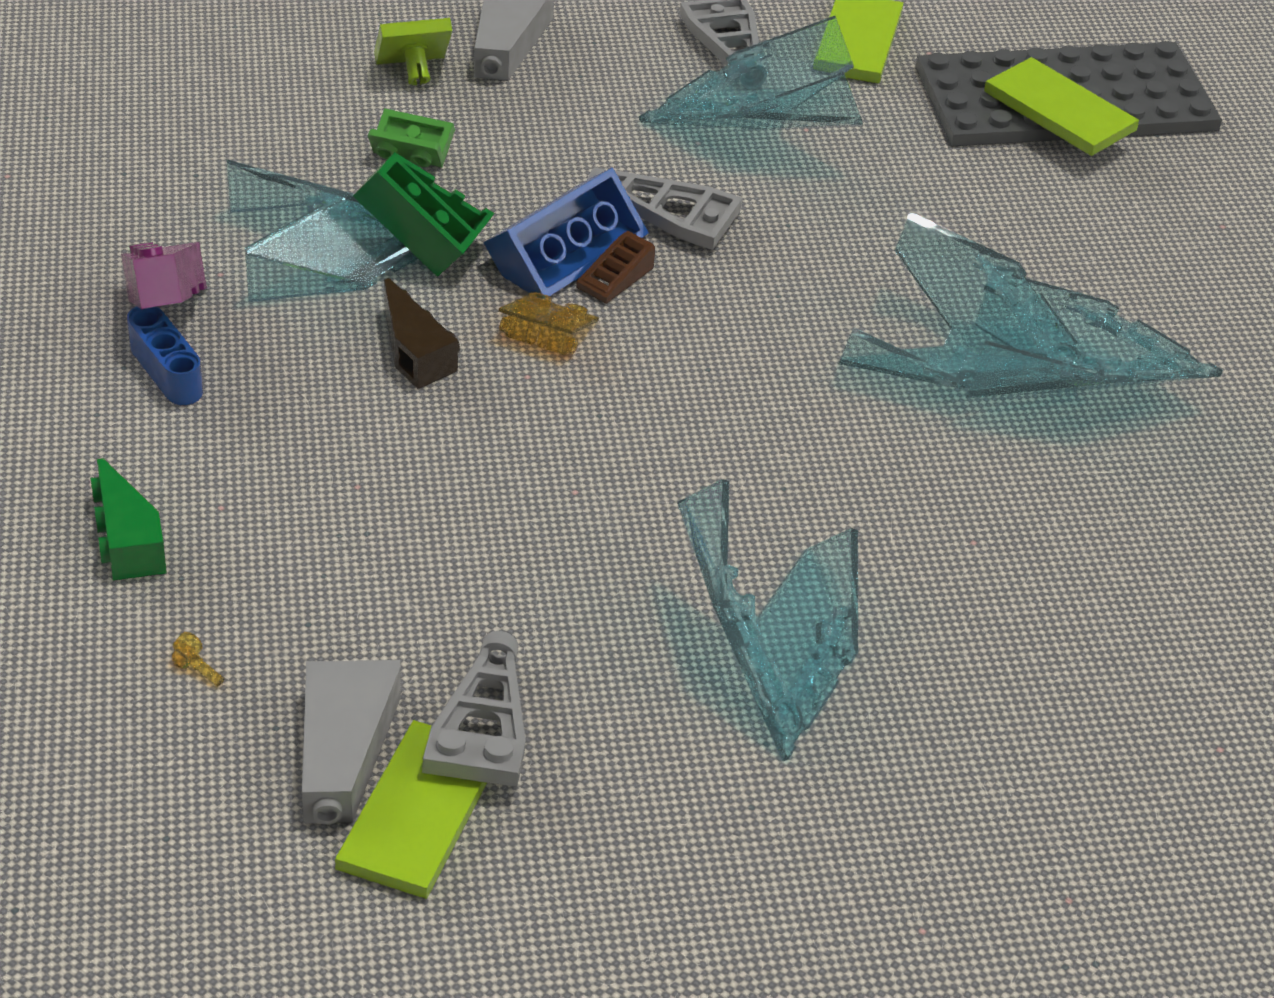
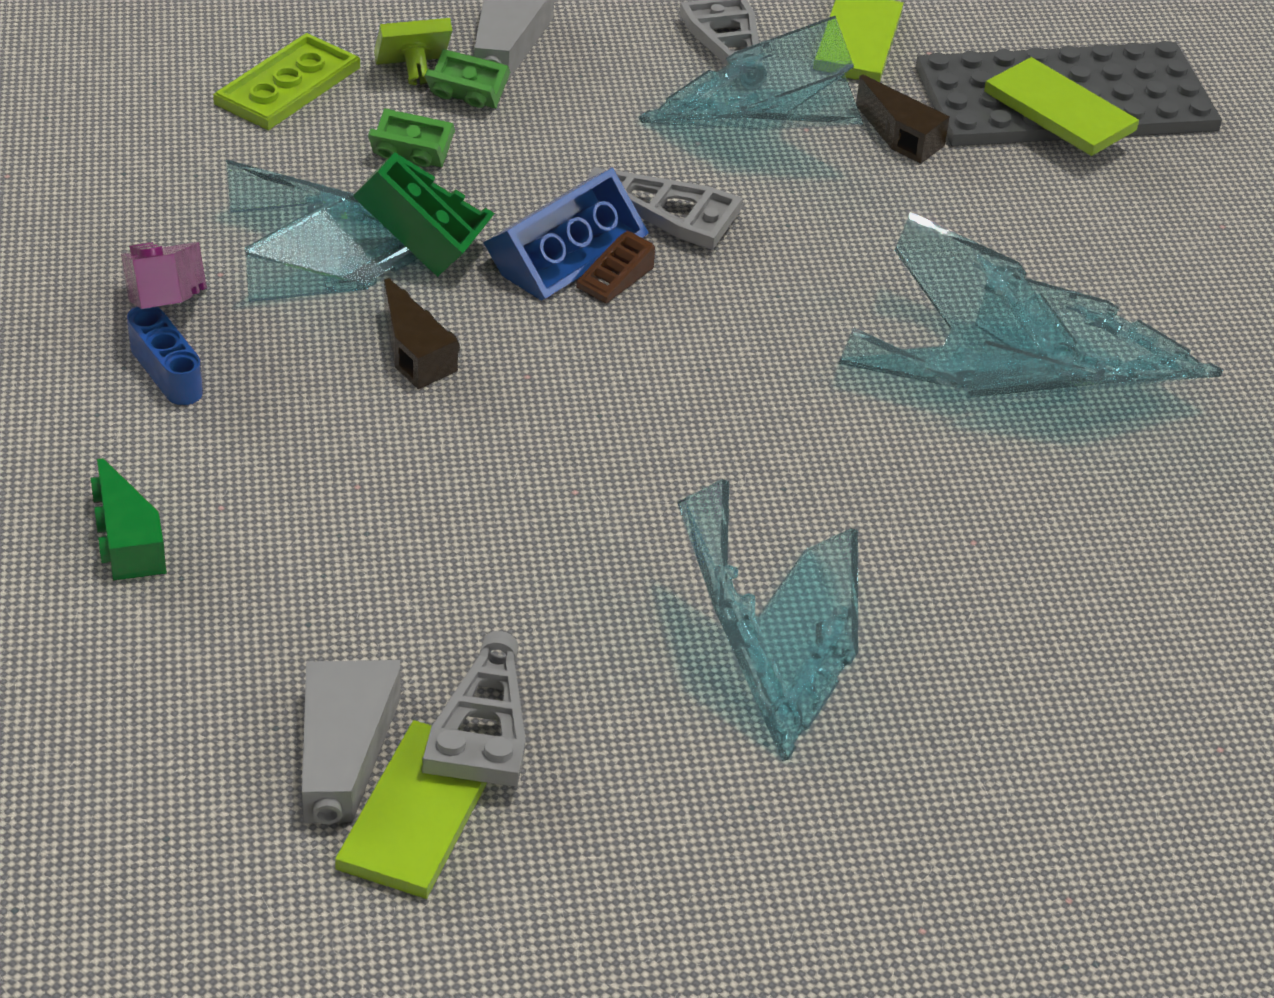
clear yellow hand [172,632,225,687] -> none
clear yellow hinge [498,292,599,355] -> none
none -> lime tile [213,33,360,131]
none -> bright green bracket [425,49,511,109]
none -> dark brown slope [856,74,950,164]

